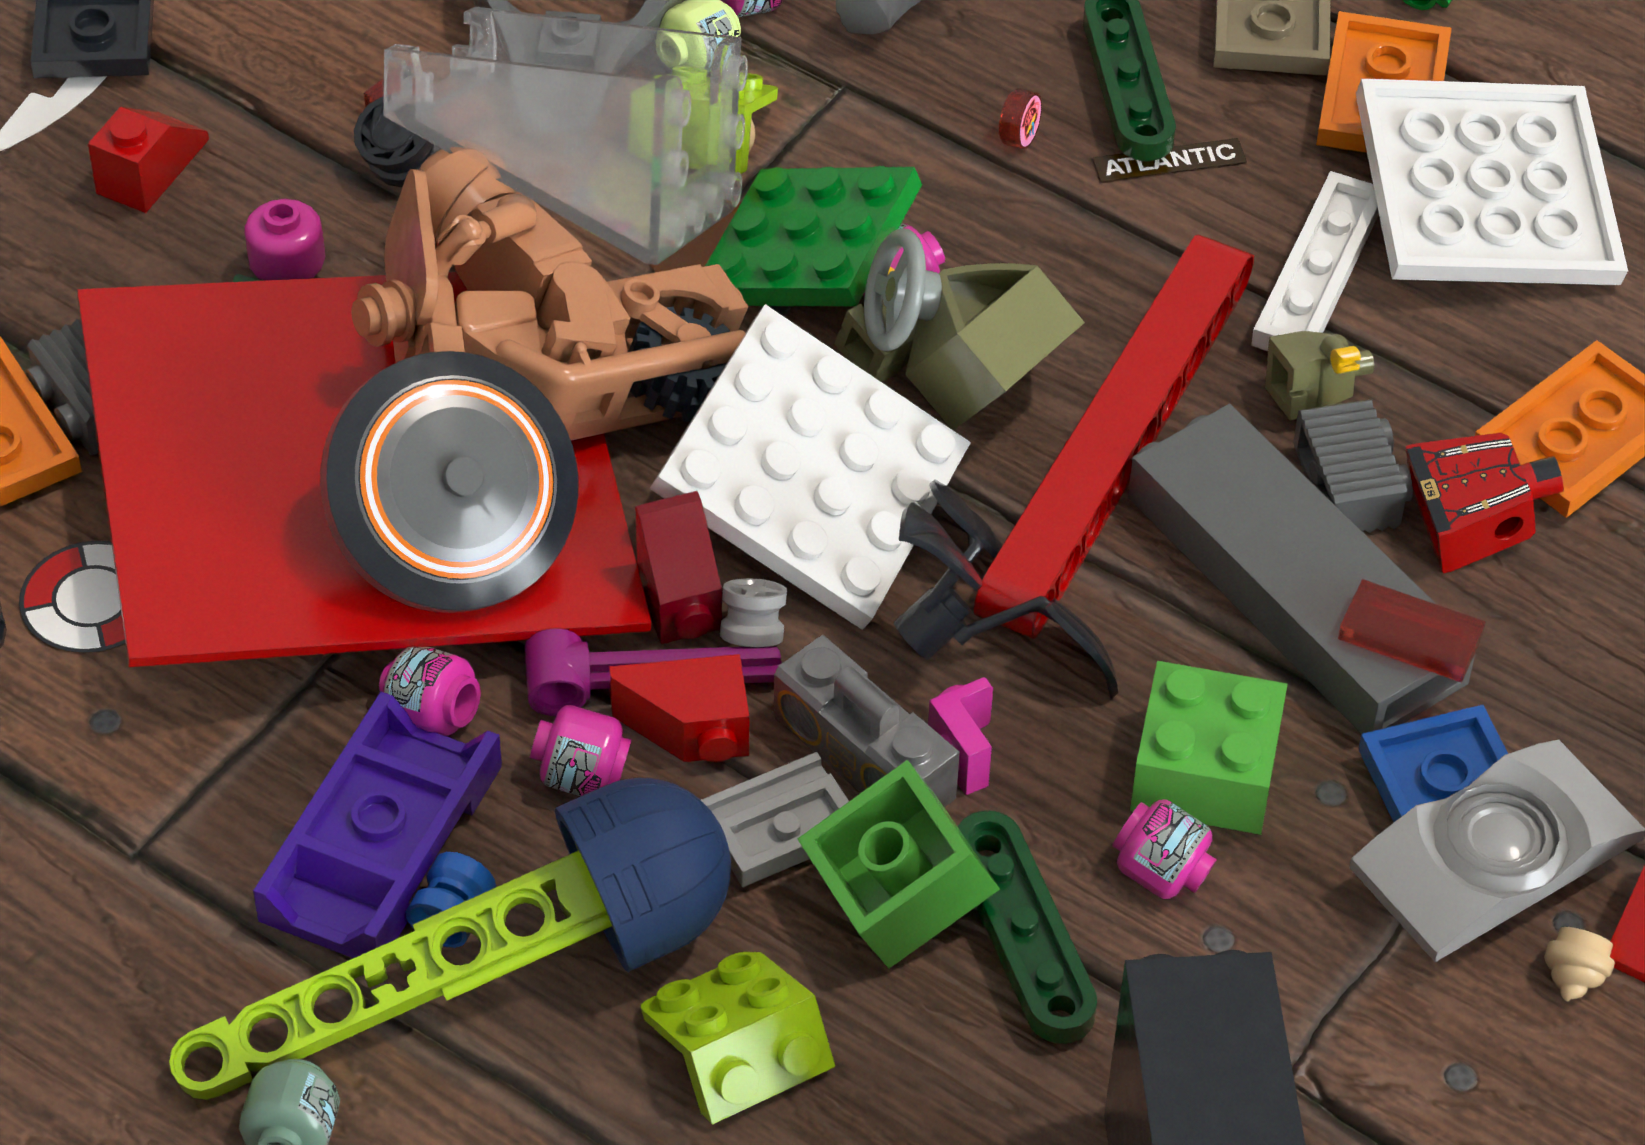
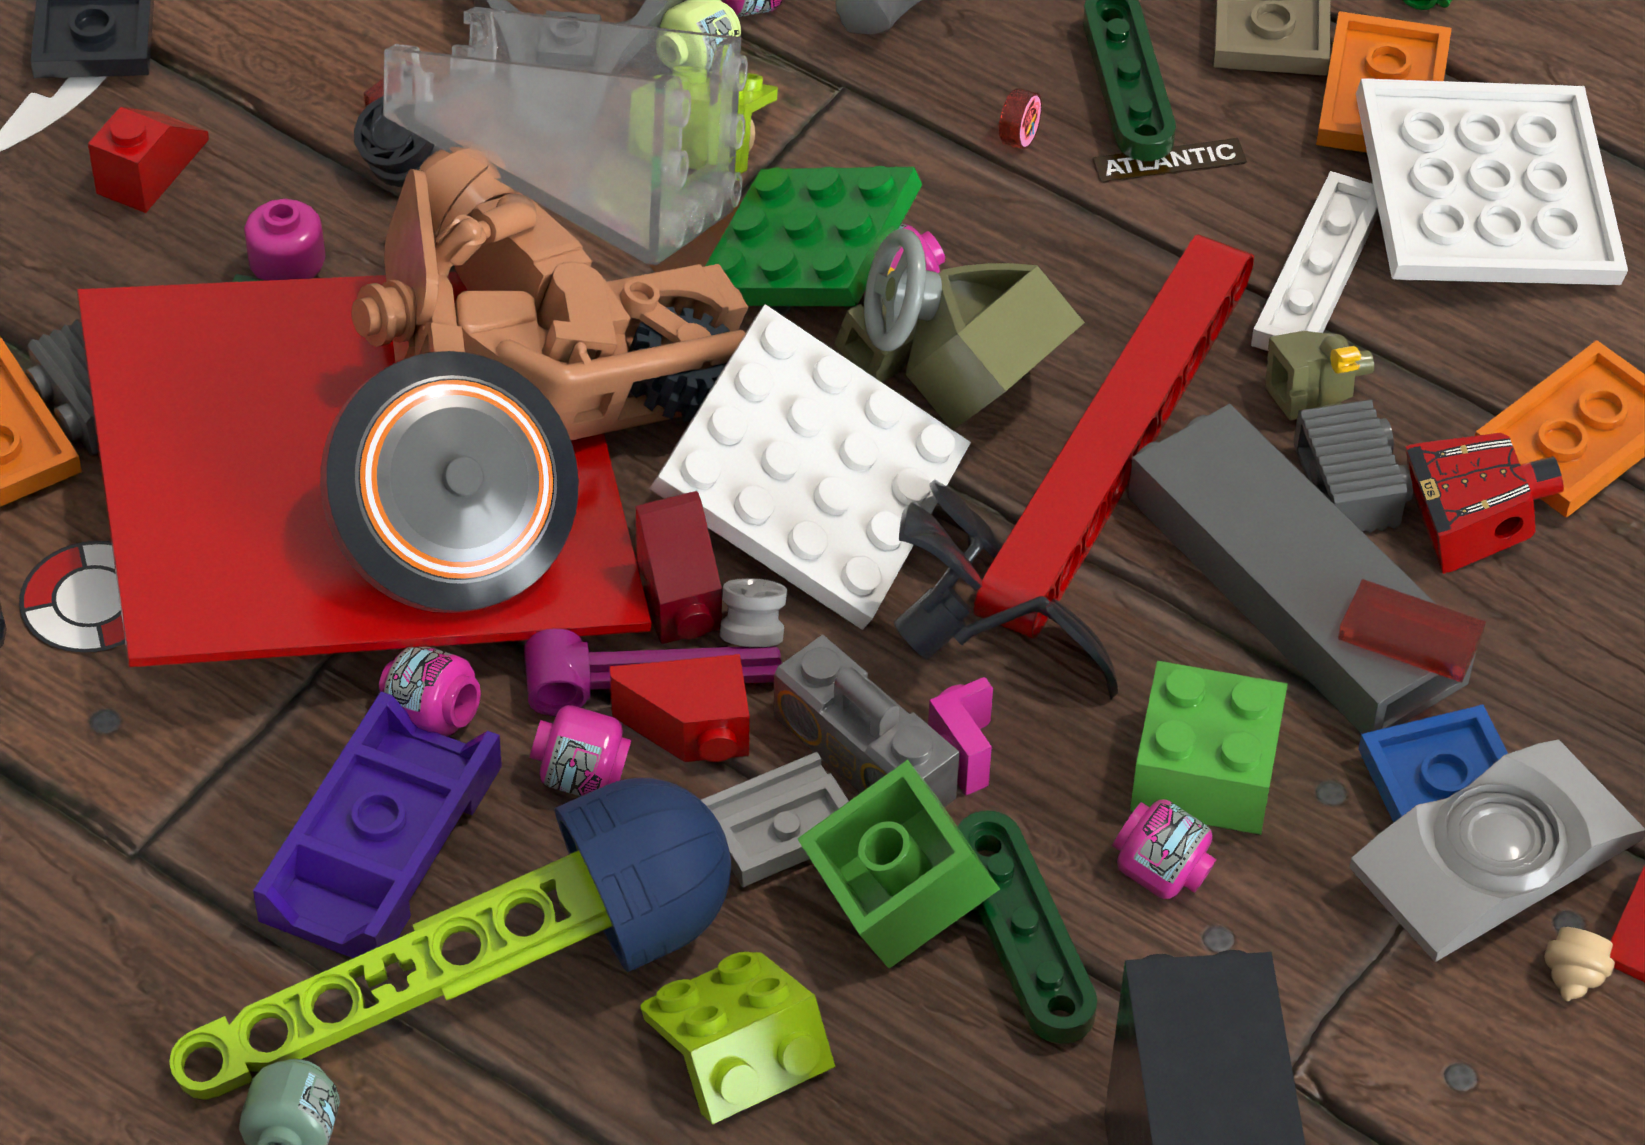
blue wheel [405,852,496,948] -> none

